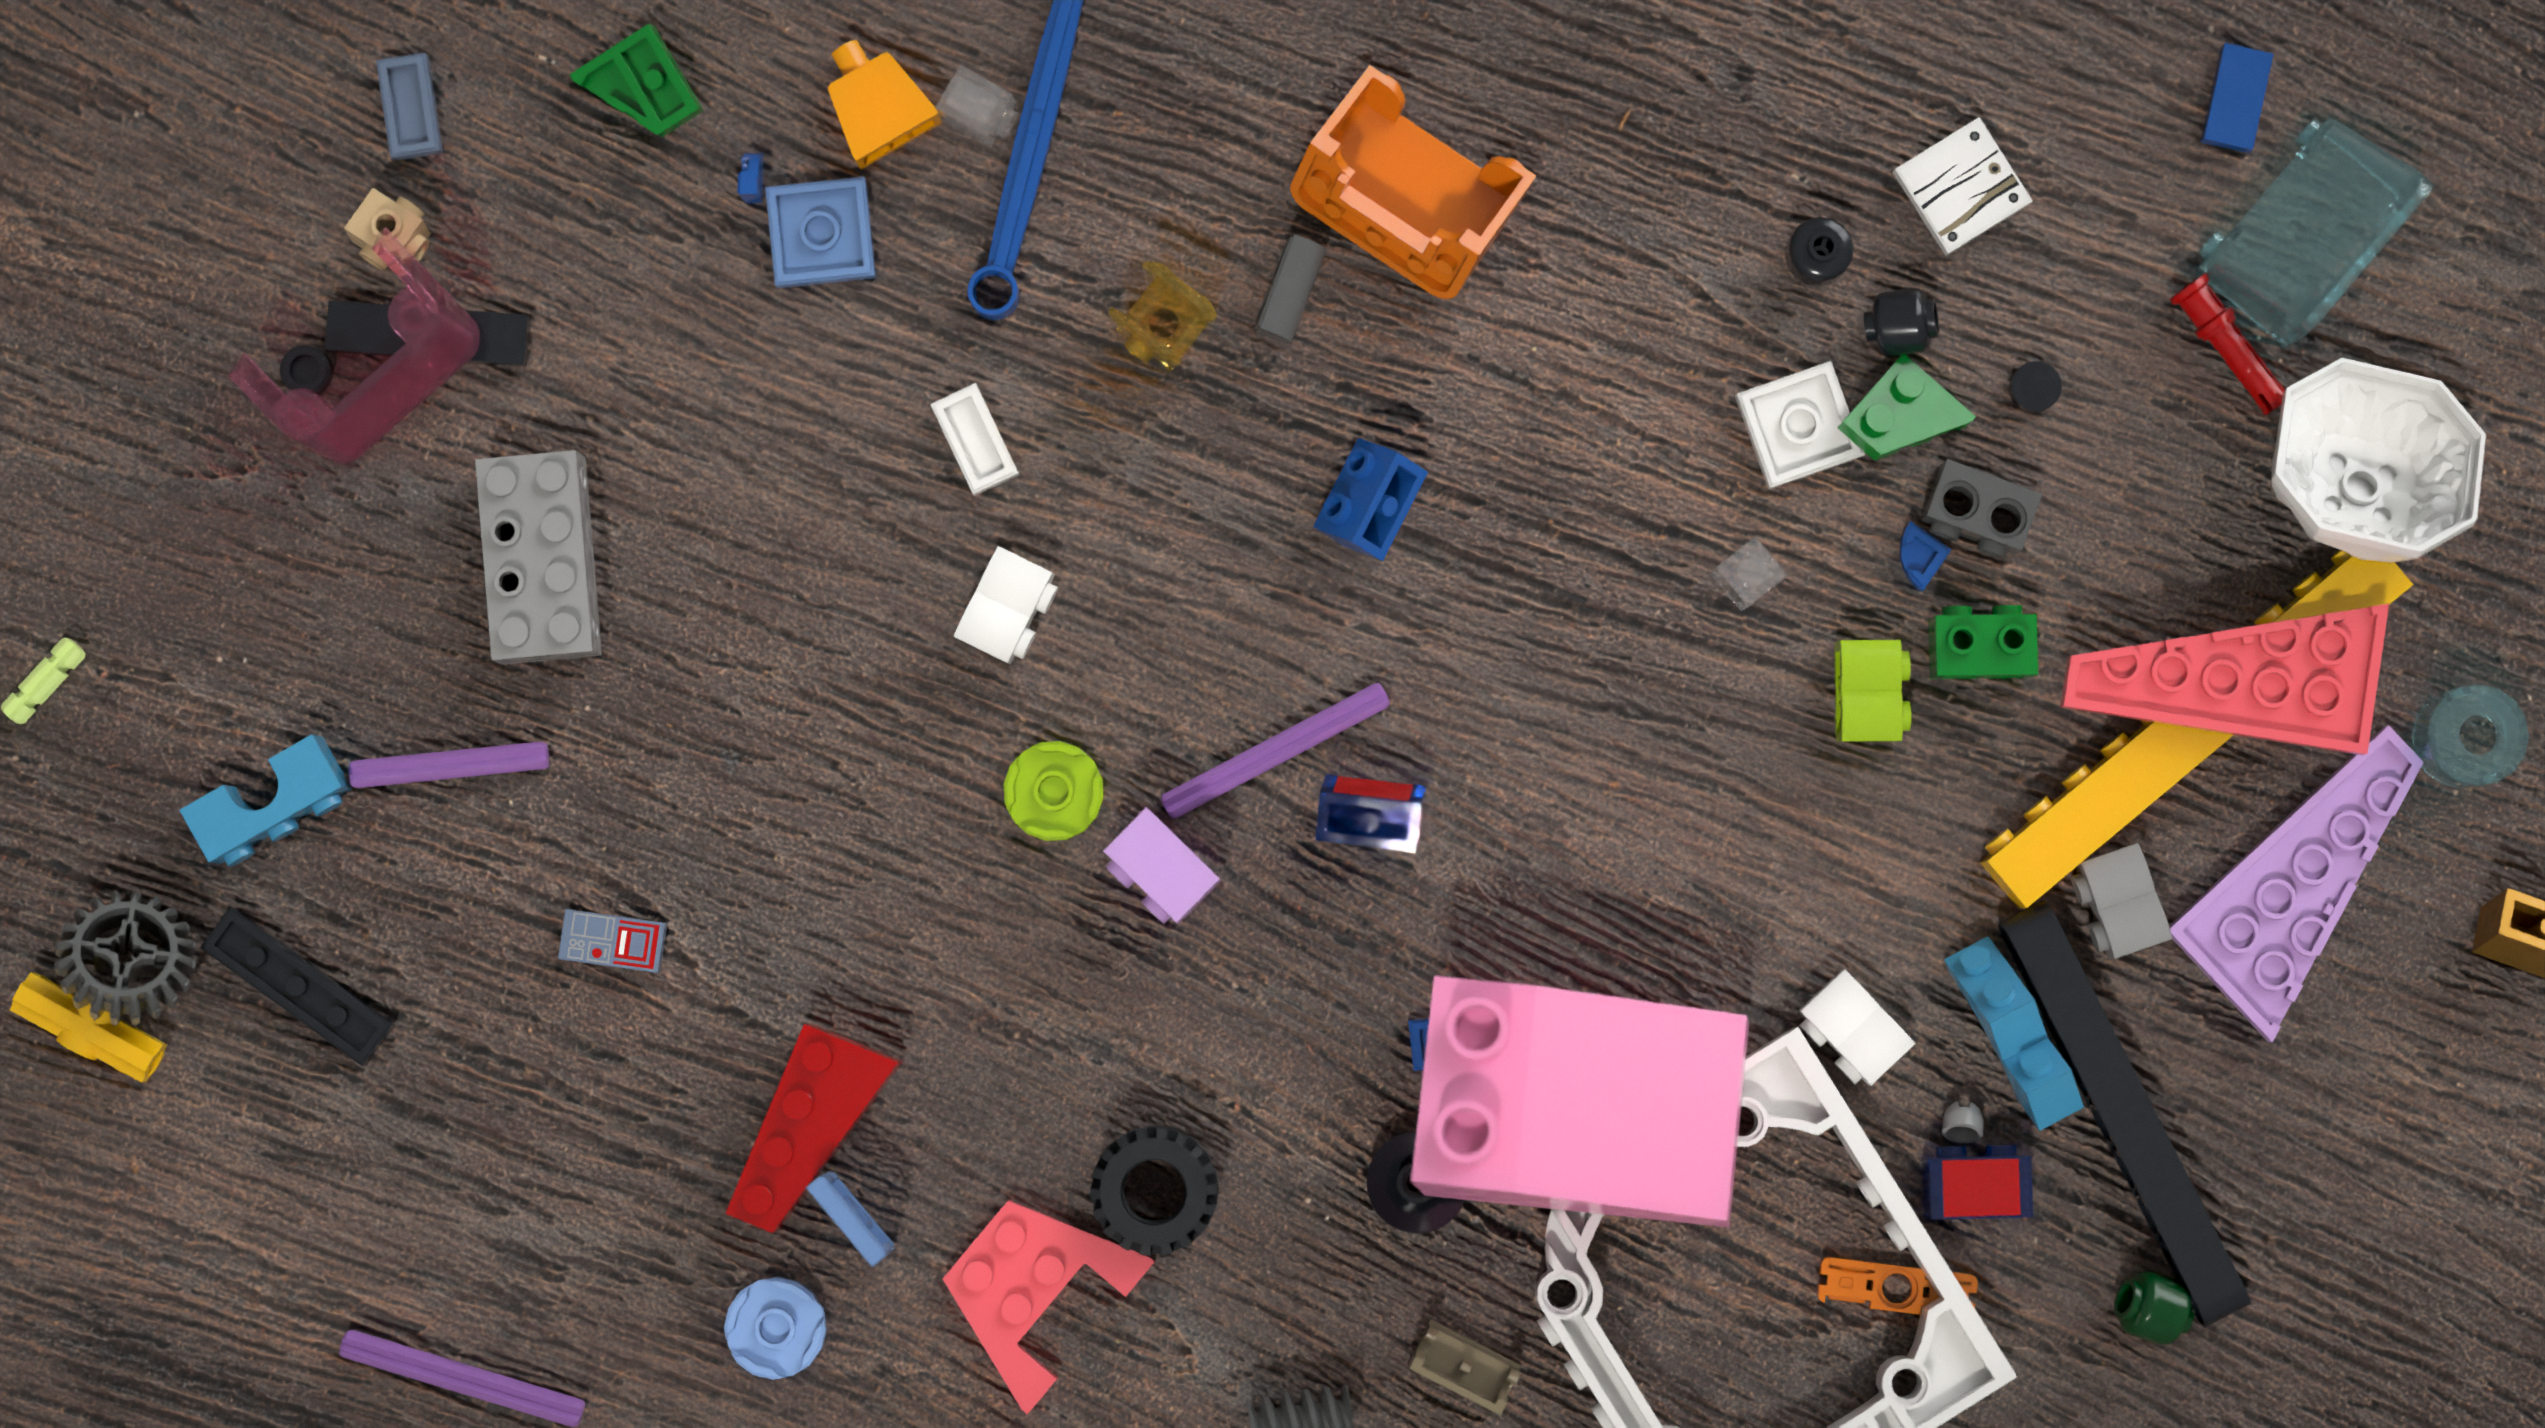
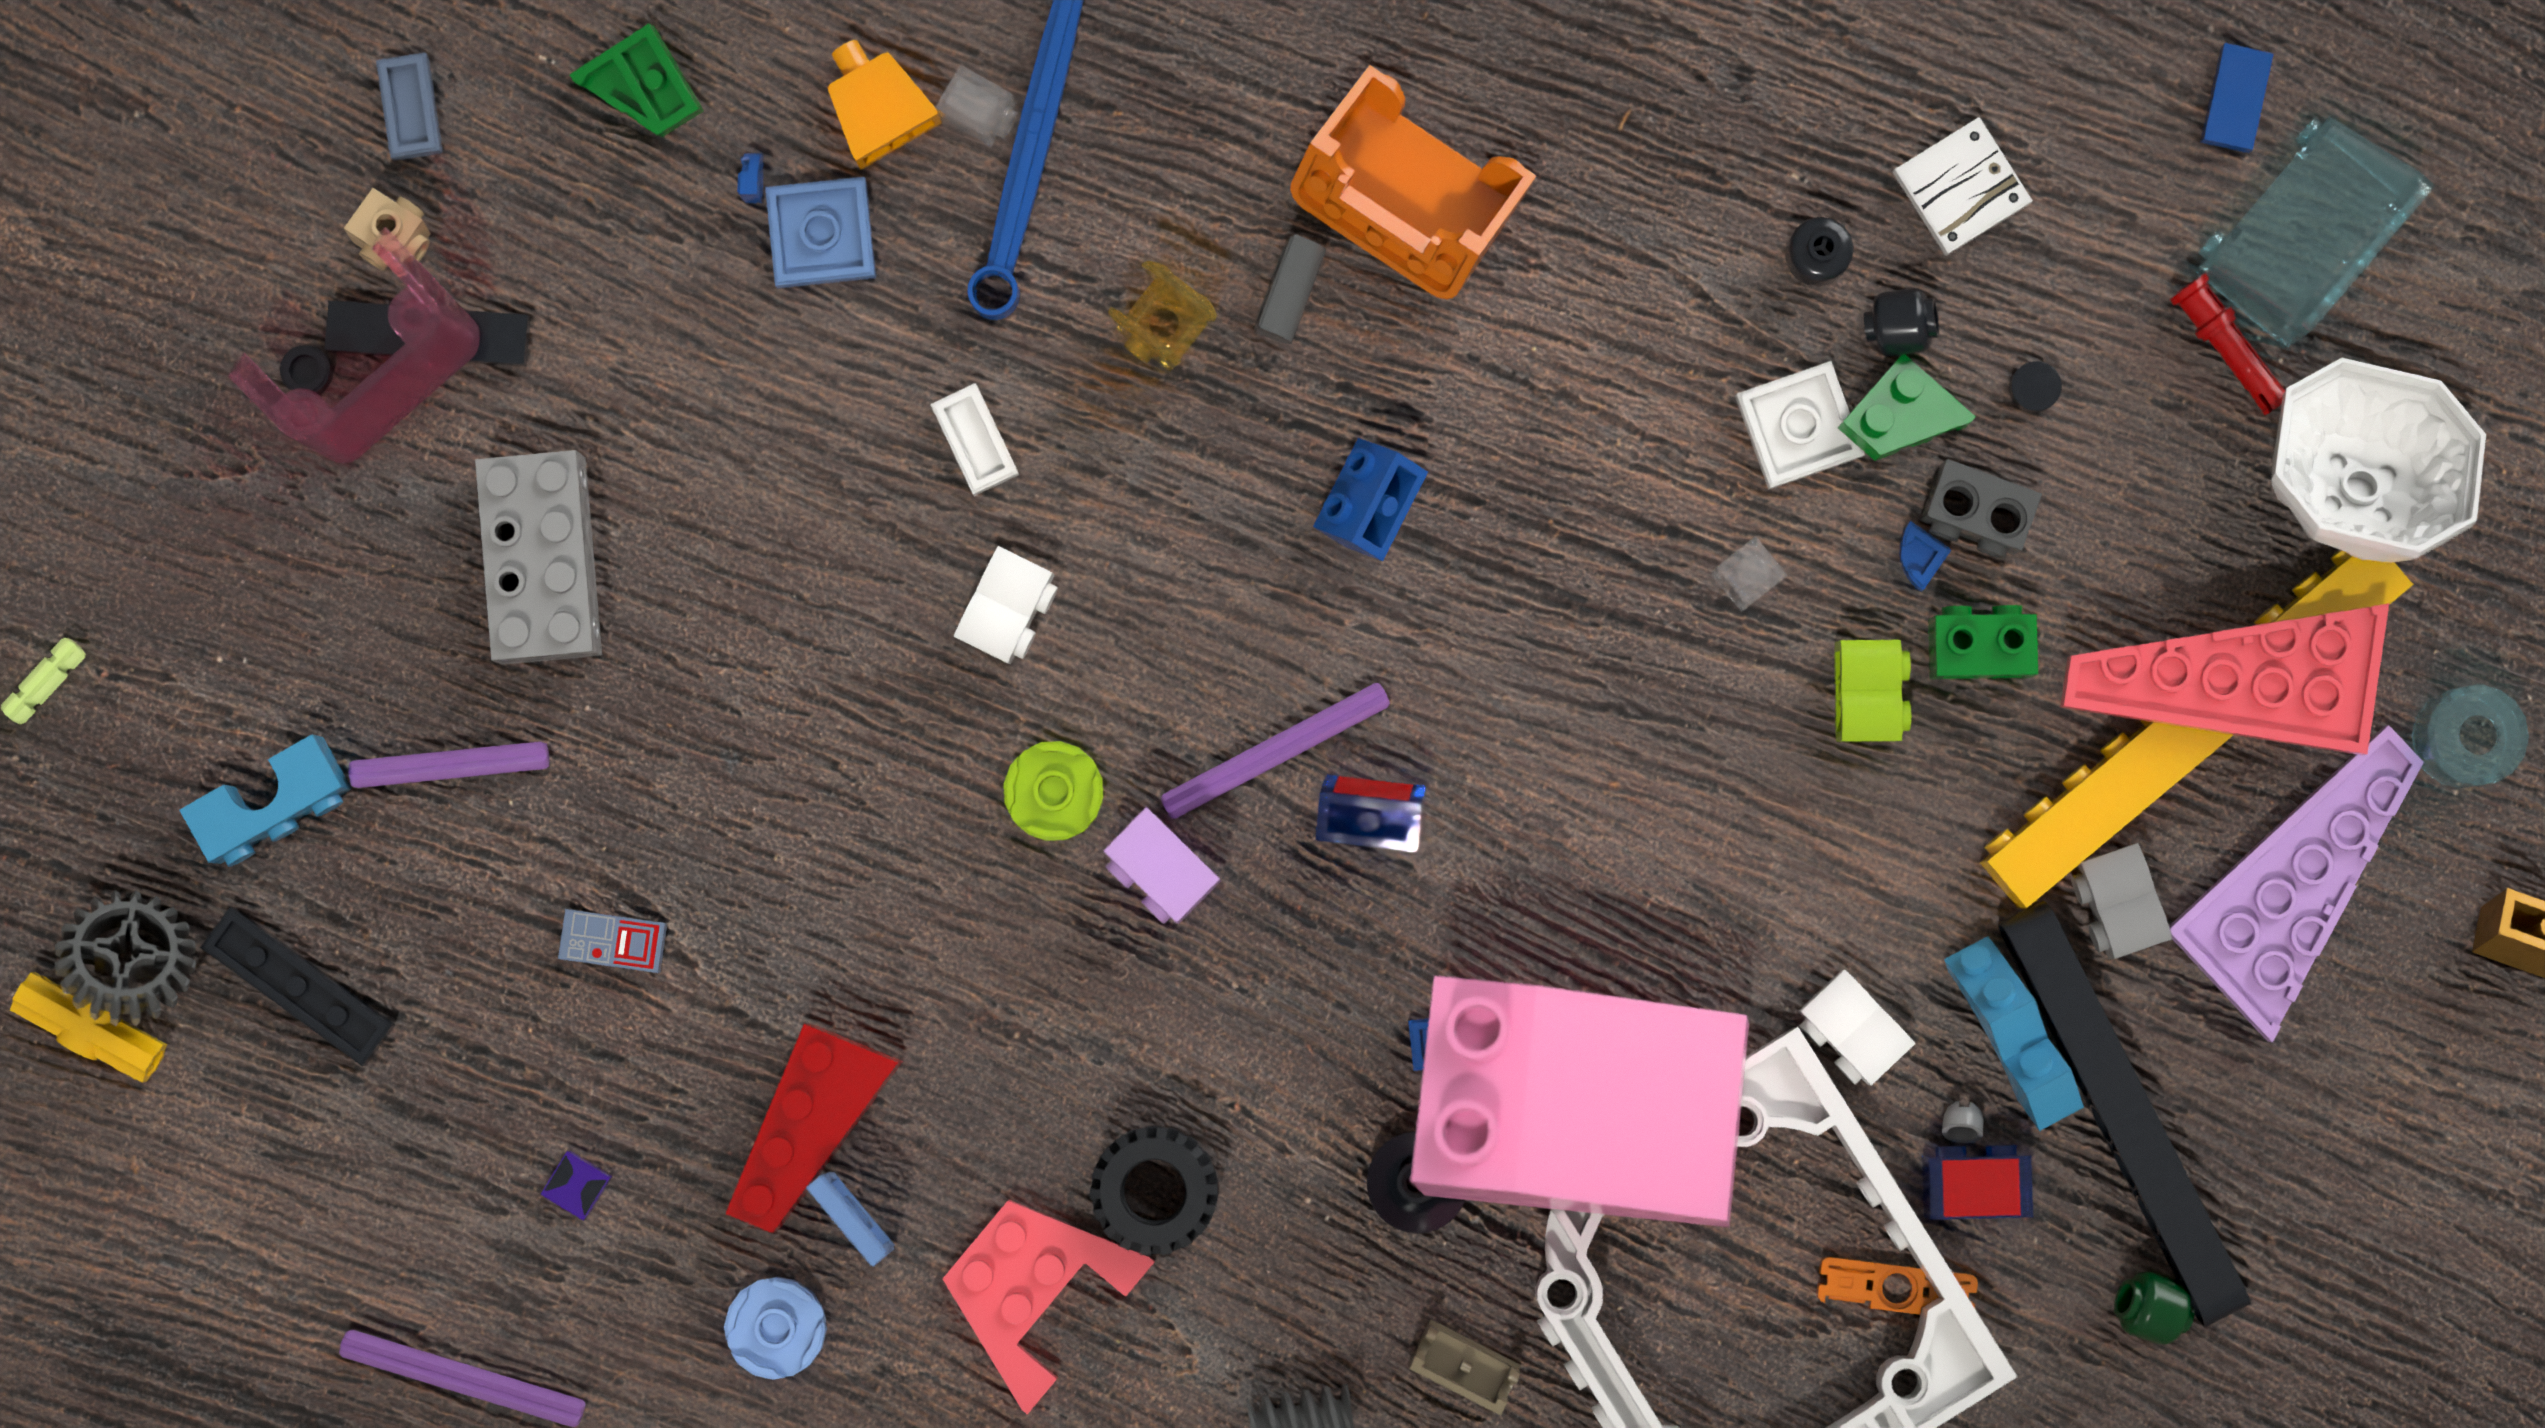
none -> dark purple tile [540,1150,613,1221]

